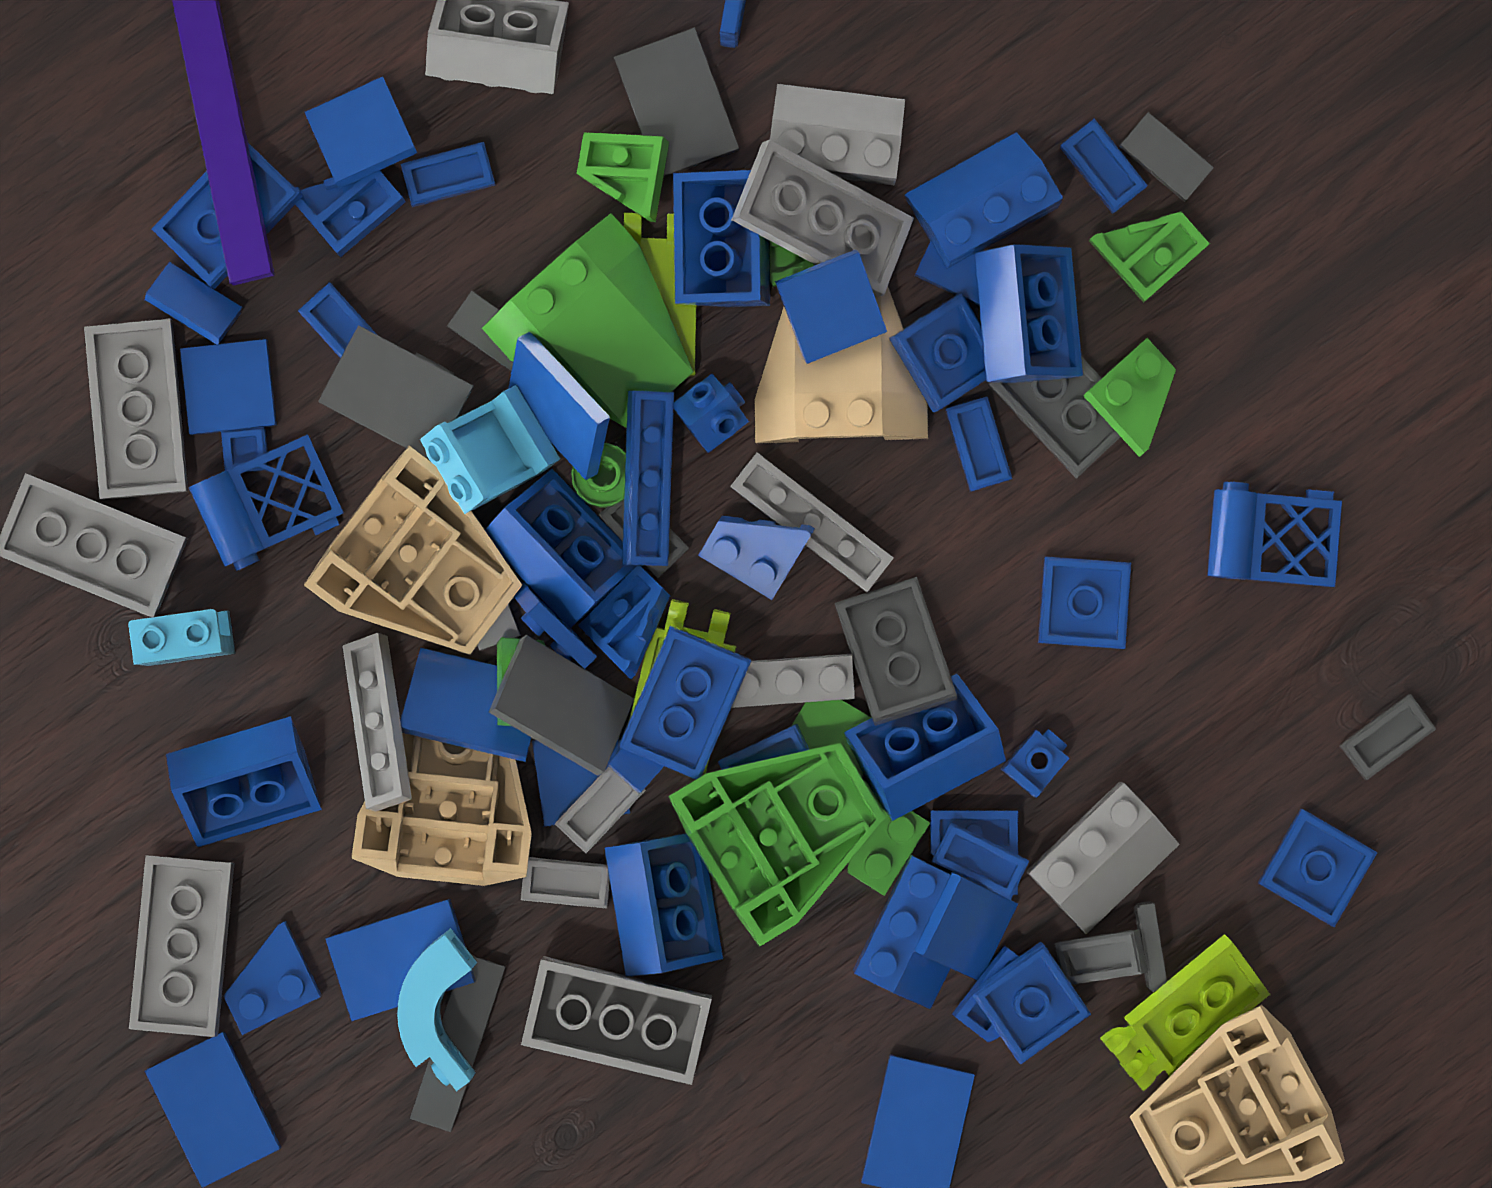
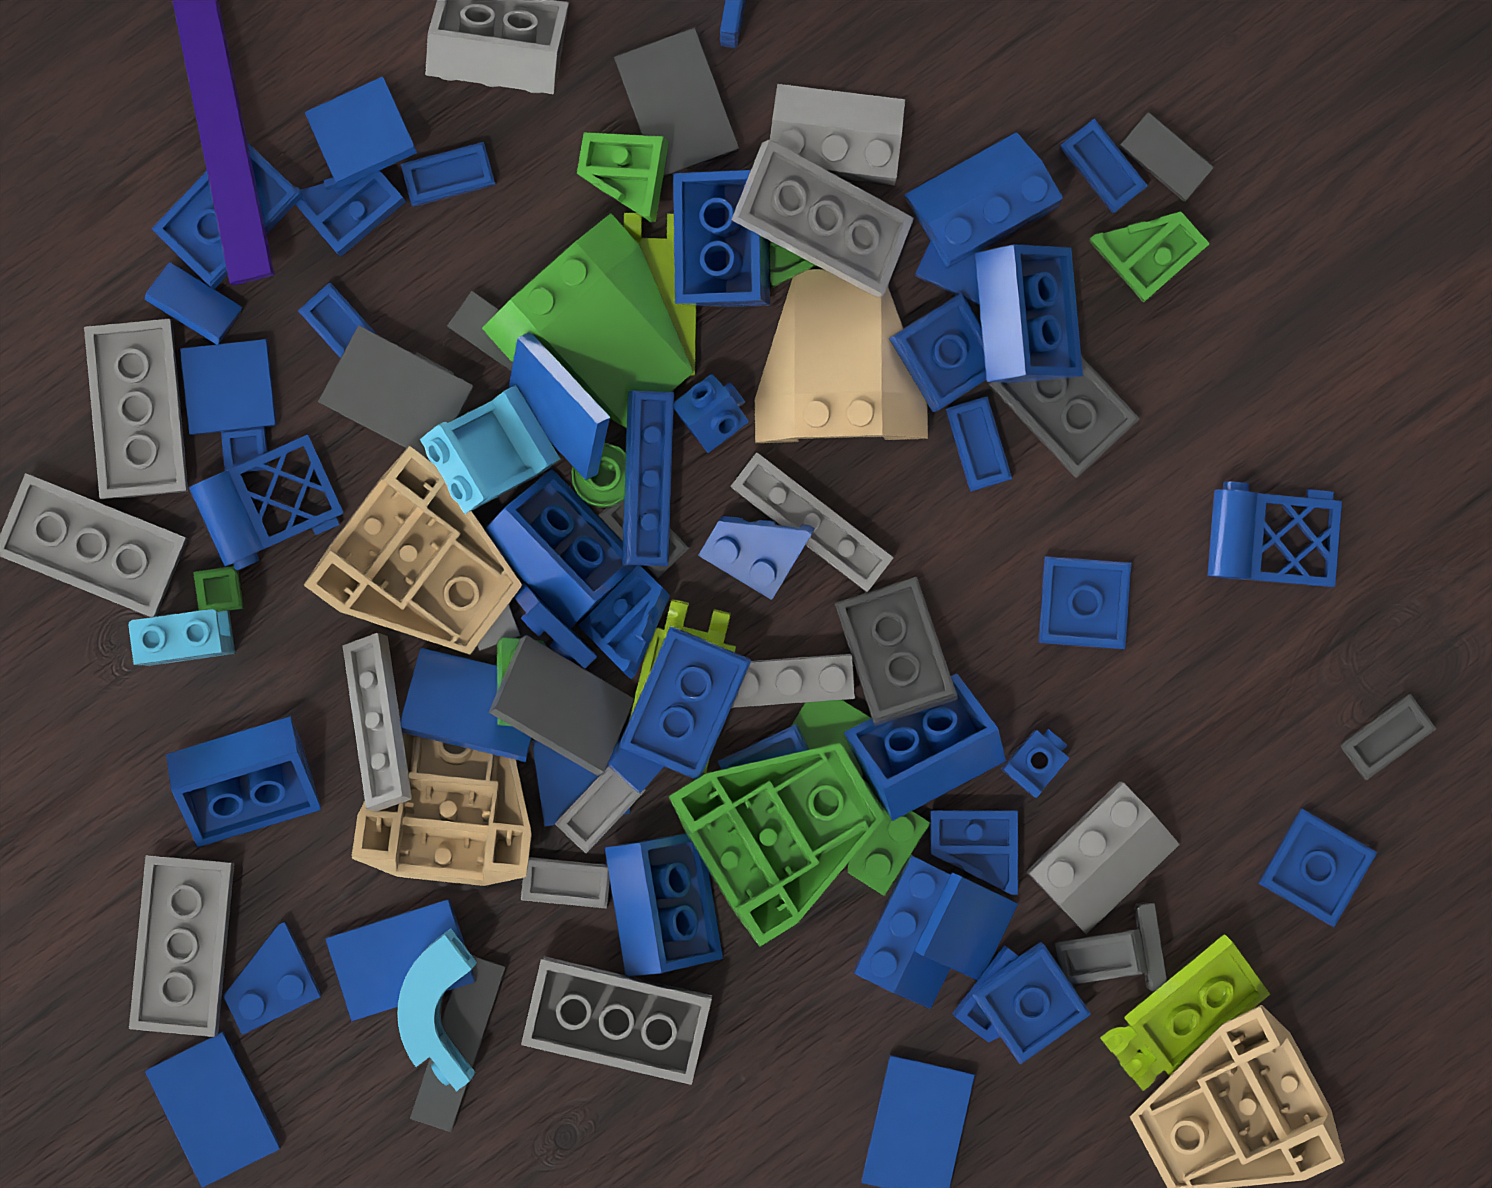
blue tile [775,249,887,364] -> none
blue tile [932,822,1029,900] -> none
bright green wing [1083,338,1176,457] -> none
none -> bright green tile [193,566,244,612]

